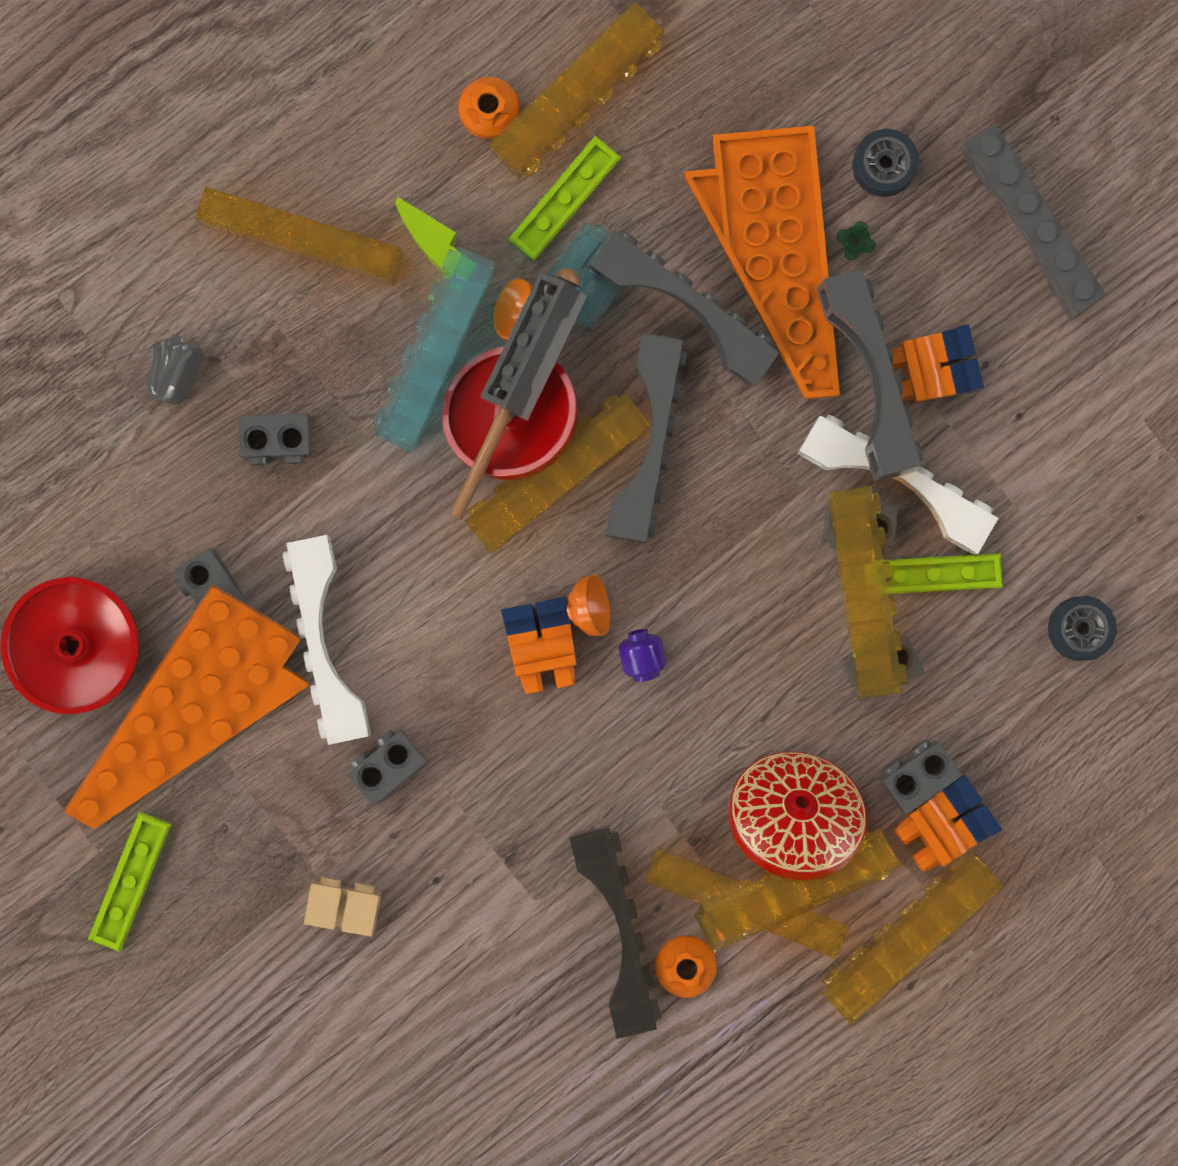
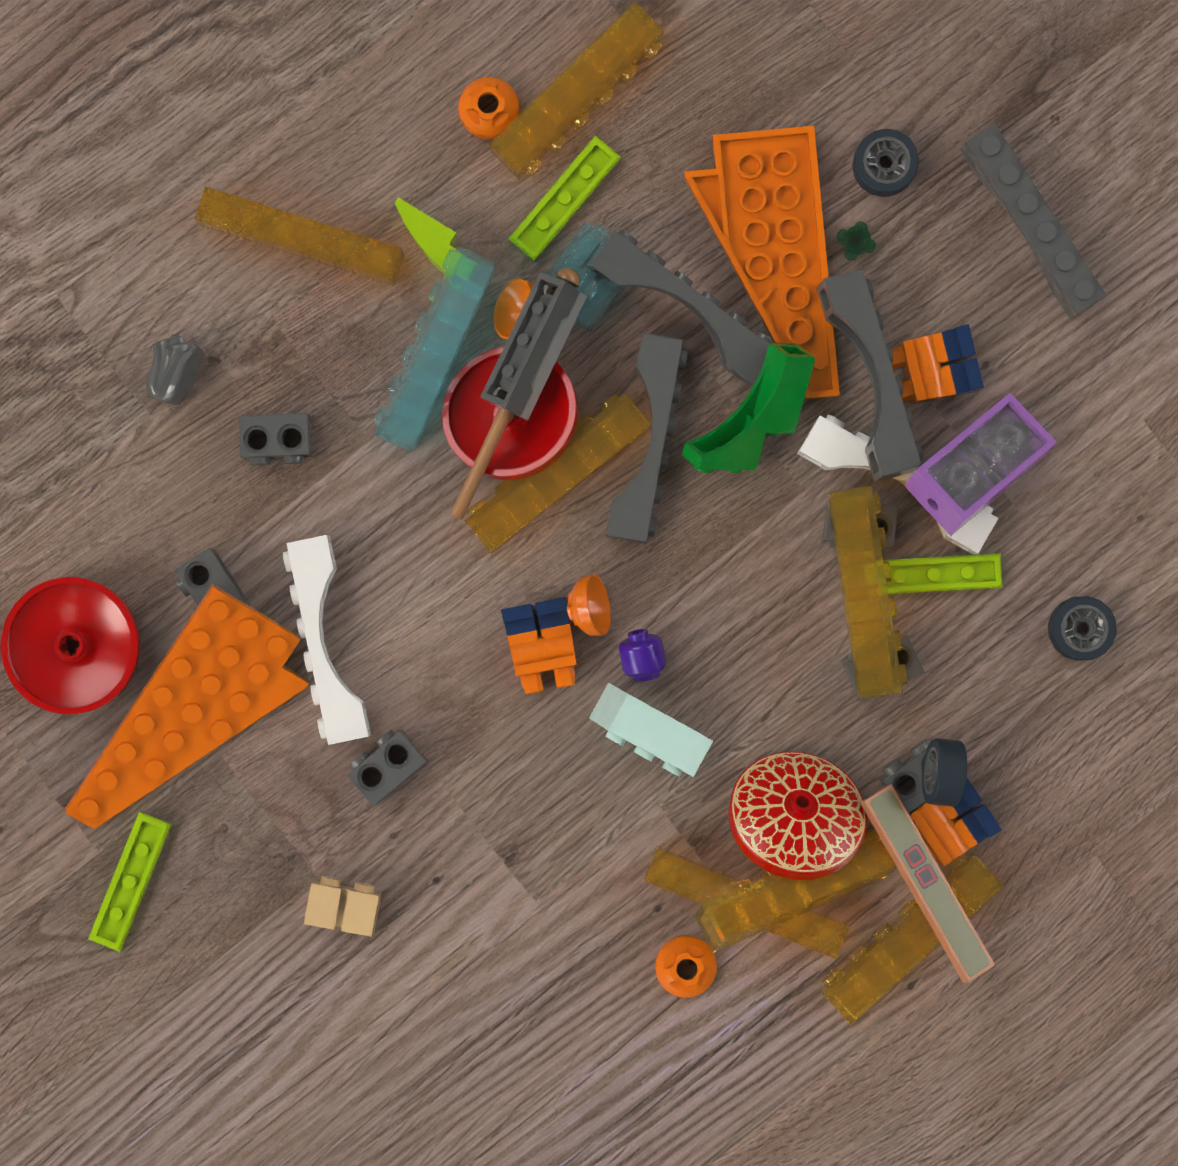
clear smoke arch [569,825,662,1039] -> none
none -> light aqua wedge [589,683,713,777]
none -> green arch [682,343,816,474]
none -> tile [860,784,995,983]
none -> brick [904,393,1057,536]
none -> black wheel [922,738,968,807]

